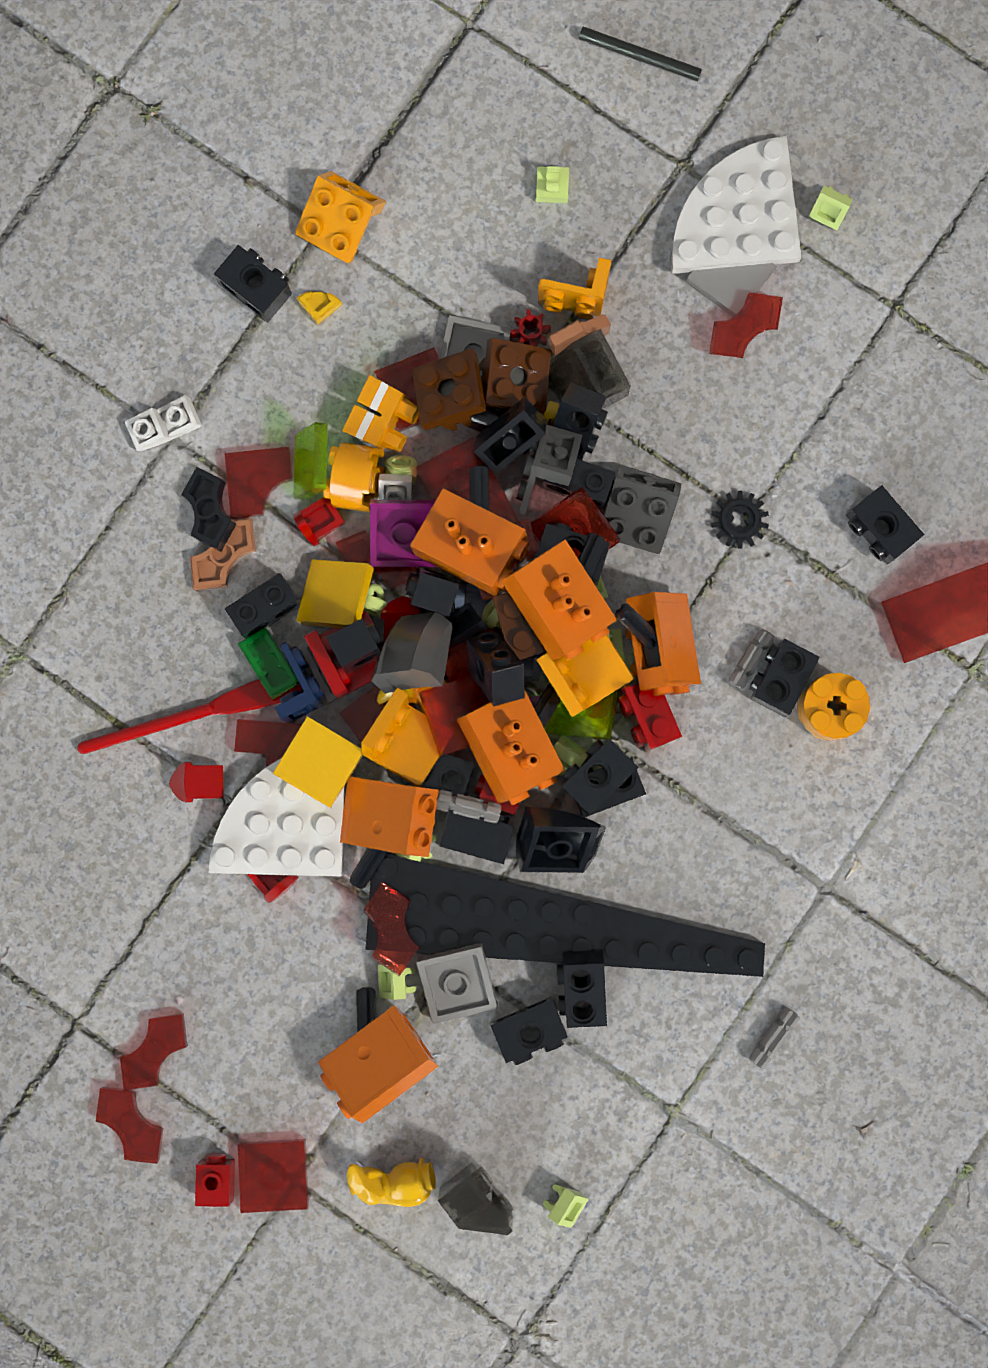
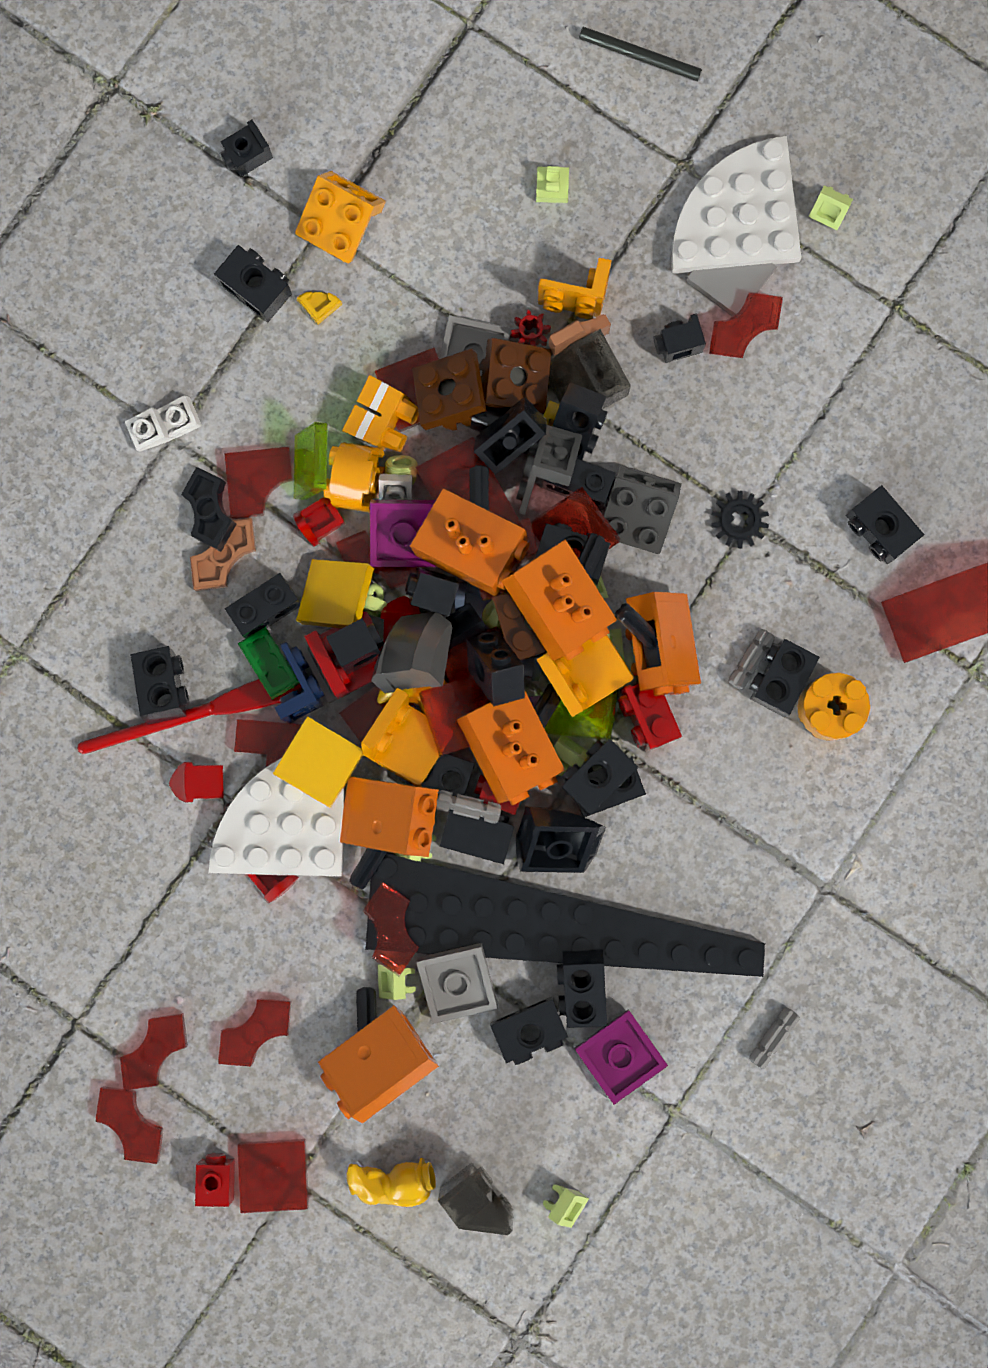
none -> black brick [130,646,190,725]
none -> clear red tile [218,998,292,1067]
none -> black brick [220,119,273,177]
none -> magenta plate [574,1009,668,1105]
none -> black brick [653,313,706,363]

